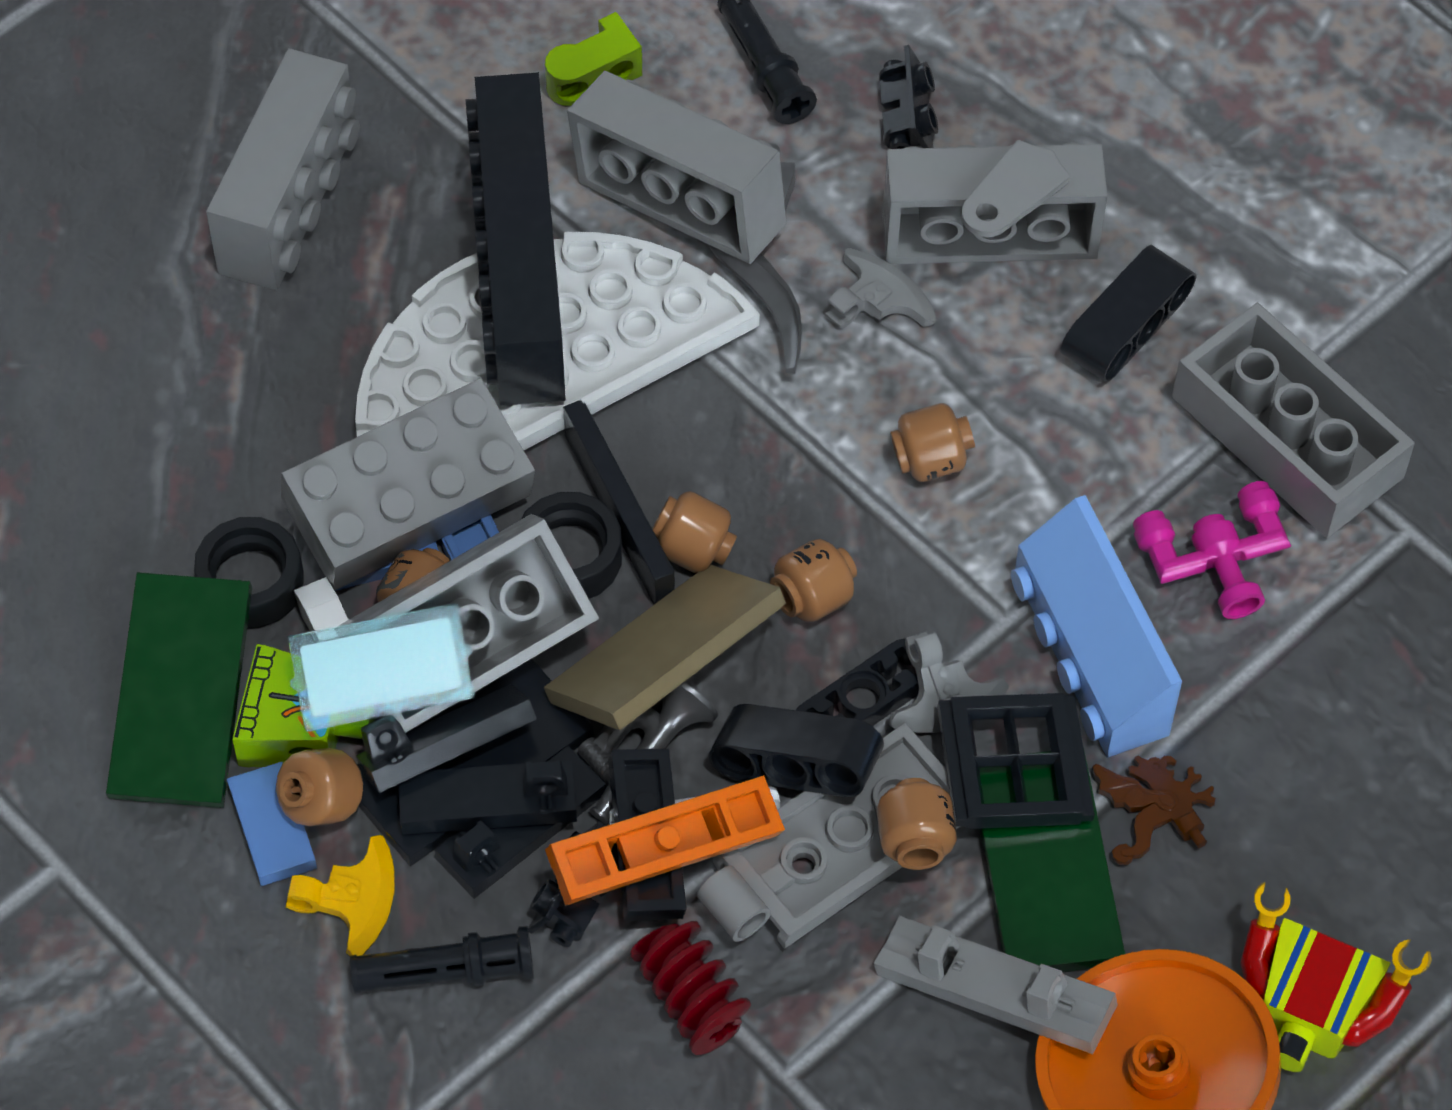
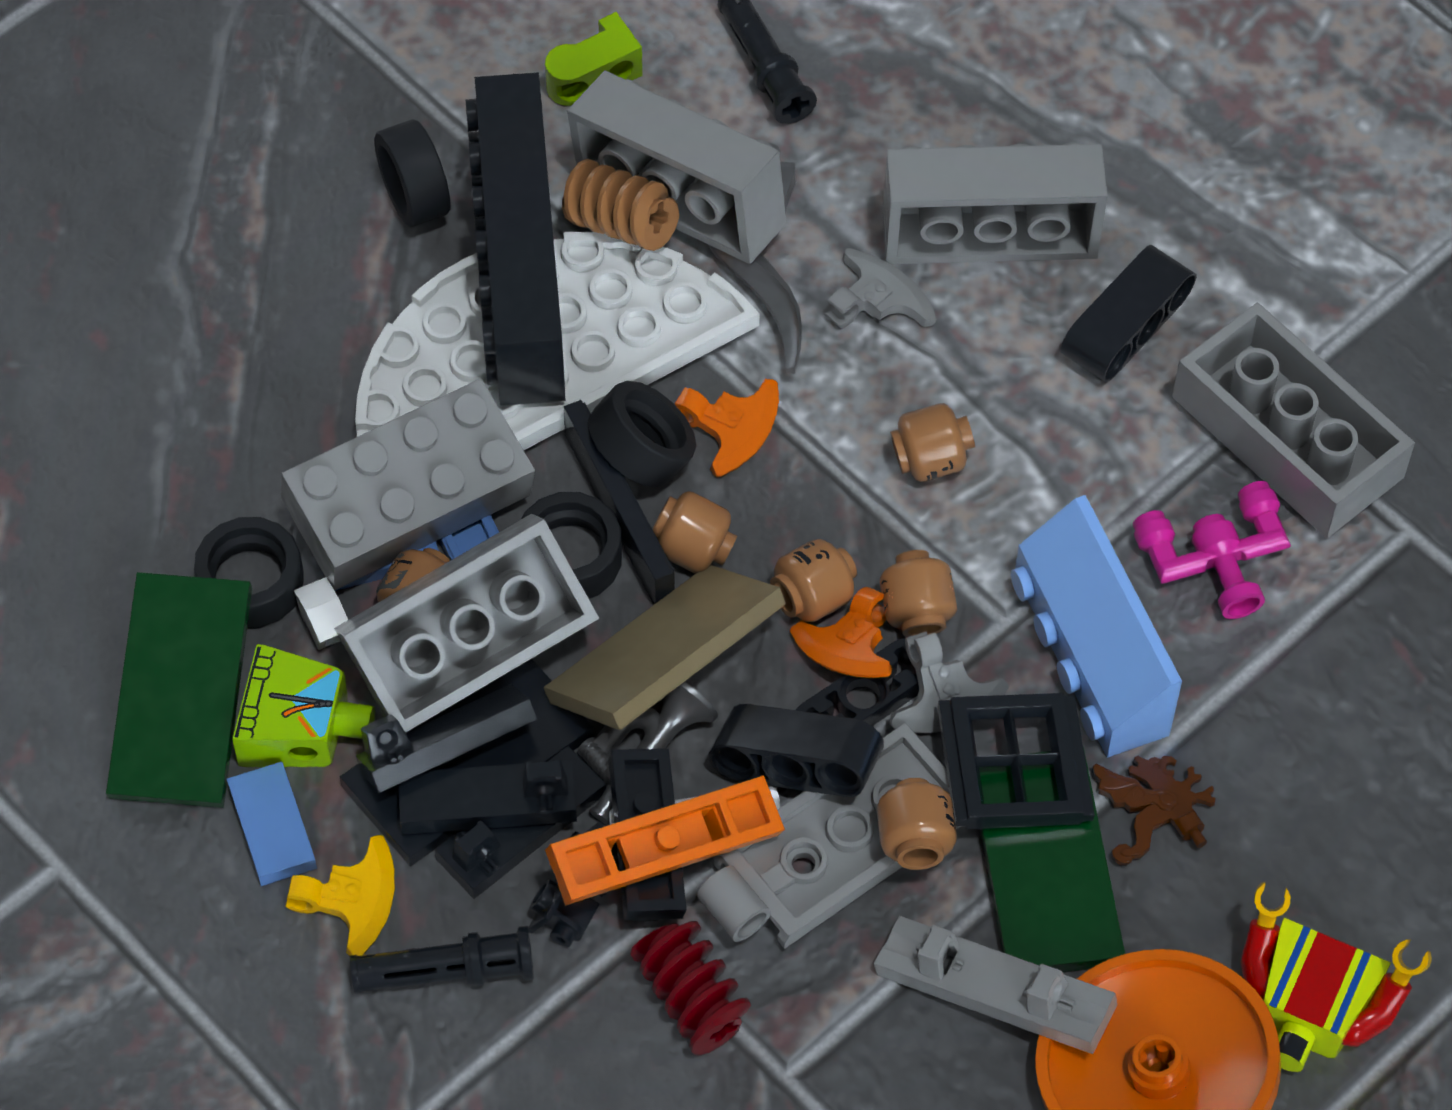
light grey brick [206,48,360,291] -> none
medium nougat head [276,748,363,826] -> none
clear light blue piece [287,603,474,732] -> none
black hinge [879,45,938,149] -> none
light grey piece [961,140,1070,237] -> none
none -> black tyre [374,119,451,227]
none -> medium nougat piece [562,159,680,251]
none -> black tyre [588,381,697,487]
none -> orange piece [674,379,779,477]
none -> orange piece [790,587,892,678]
none -> medium nougat head [880,550,957,637]

